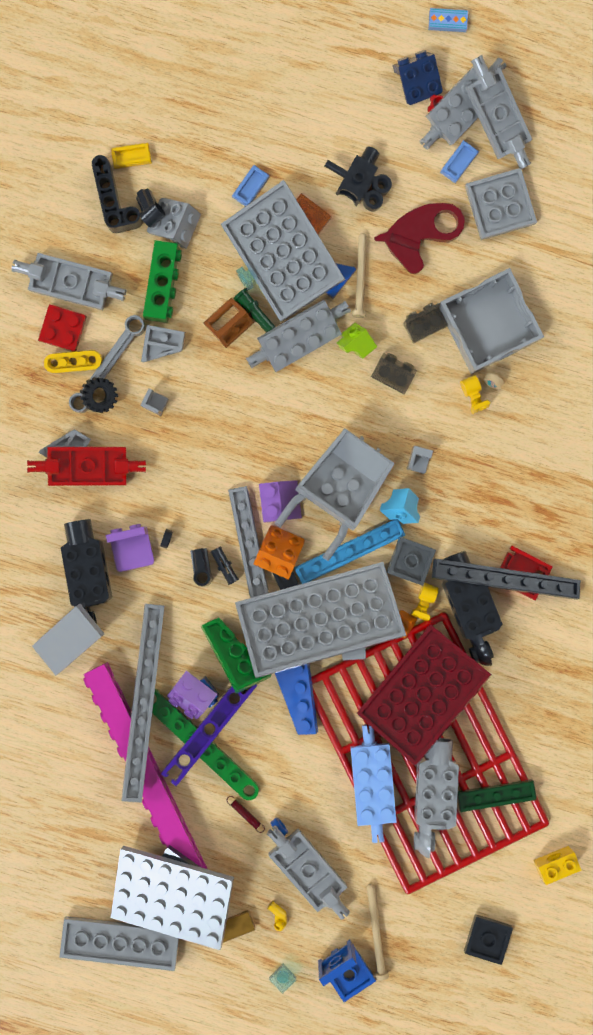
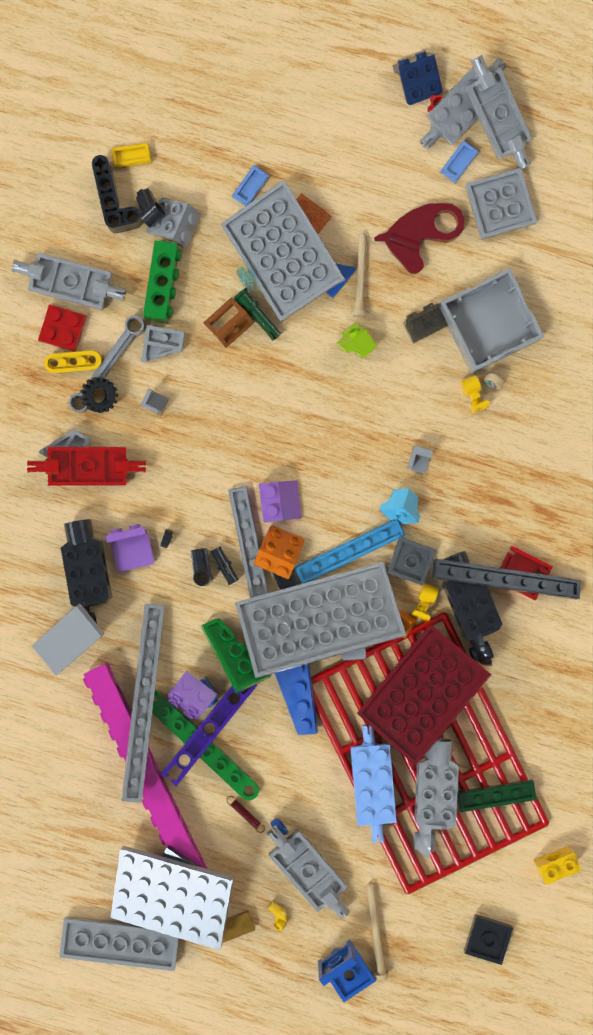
light grey plate [246,300,351,372] -> none
clear light blue plate [269,964,296,994] -> none
light grey piece [275,429,395,561] -> none
black piece [324,146,392,212] -> none
clear smoke bracket [371,353,417,395] -> none
medium blue tile [428,8,468,32] -> none

